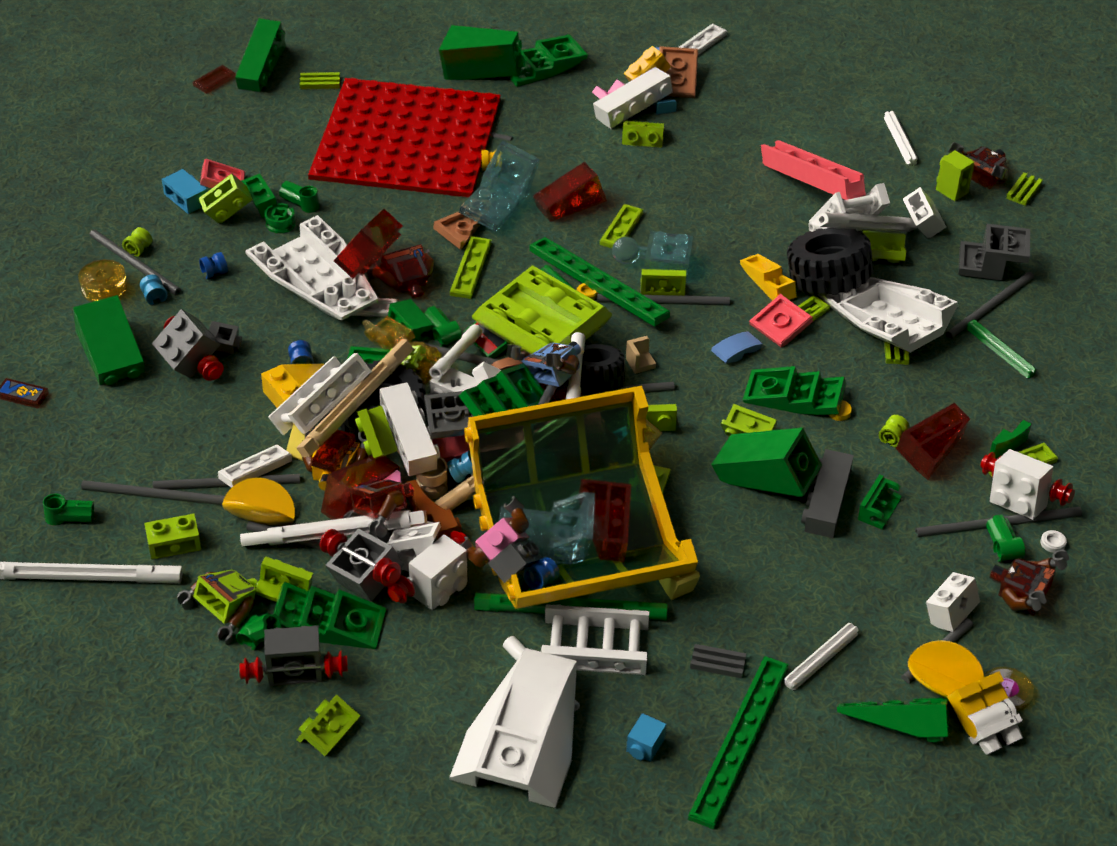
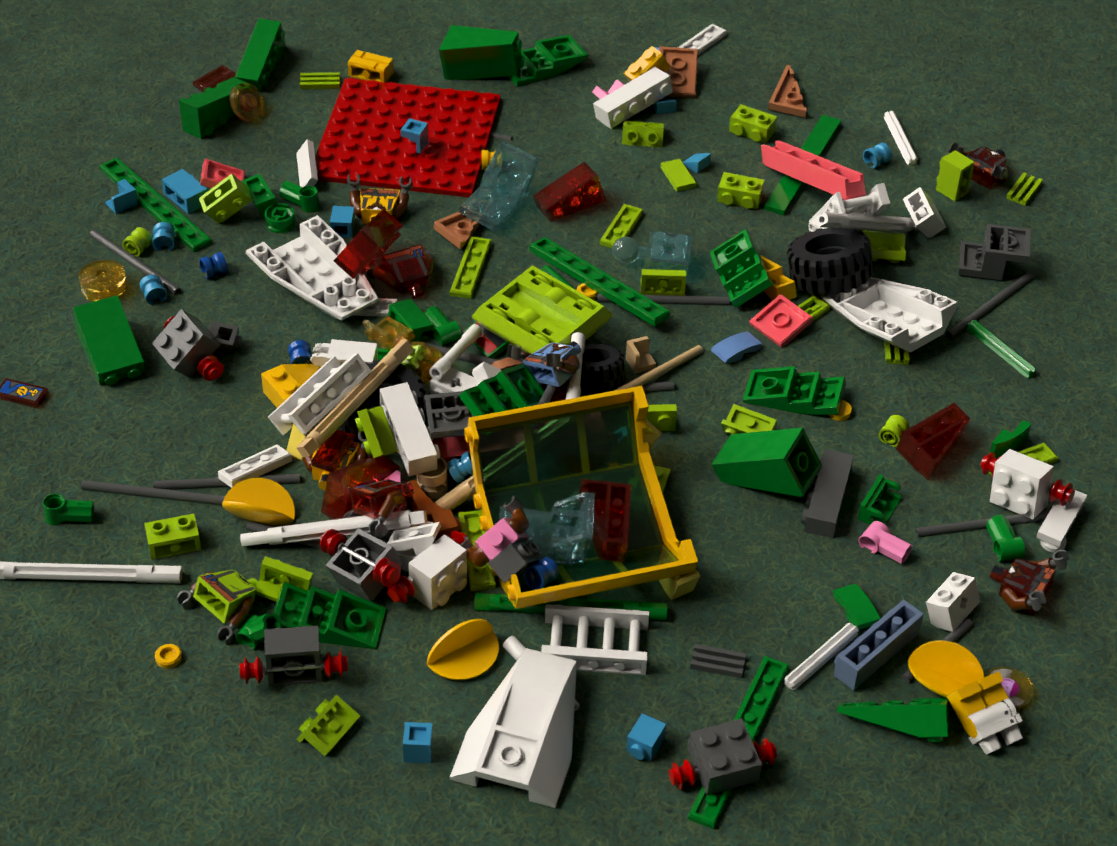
none -> green tile [99,157,212,252]
none -> dark azure panel [106,179,138,214]
none -> dark azure wheel [152,222,175,251]
none -> yellow tile [155,644,182,669]
none -> green wedge [179,77,254,139]
none -> clear yellow tile [229,82,266,123]
none -> white tile [296,139,318,187]
none -> white hinge [310,339,378,367]
none -> dark azure brick [330,206,355,238]
none -> torso [347,174,413,232]
none -> yellow brick [348,50,394,82]
none -> dark azure panel [401,118,429,154]
none -> dark azure panel [403,722,433,763]
none -> yellow piece [427,619,499,680]
none -> lime tile [458,510,496,591]
none -> tan piece [614,345,703,391]
none -> lime tile [661,159,696,192]
none -> dark grey brick [668,718,777,795]
none -> dark azure slope [683,153,711,173]
none -> green slope [710,229,773,308]
none -> lime brick [717,172,764,209]
none -> lime brick [729,105,777,144]
none -> green tile [764,114,841,216]
none -> nougat wing [768,65,807,117]
none -> green slope [833,583,881,630]
none -> sand blue brick [833,599,924,691]
none -> bright pink piece [858,521,913,564]
none -> dark azure wheel [863,142,892,168]
none -> white tile [1036,490,1087,547]

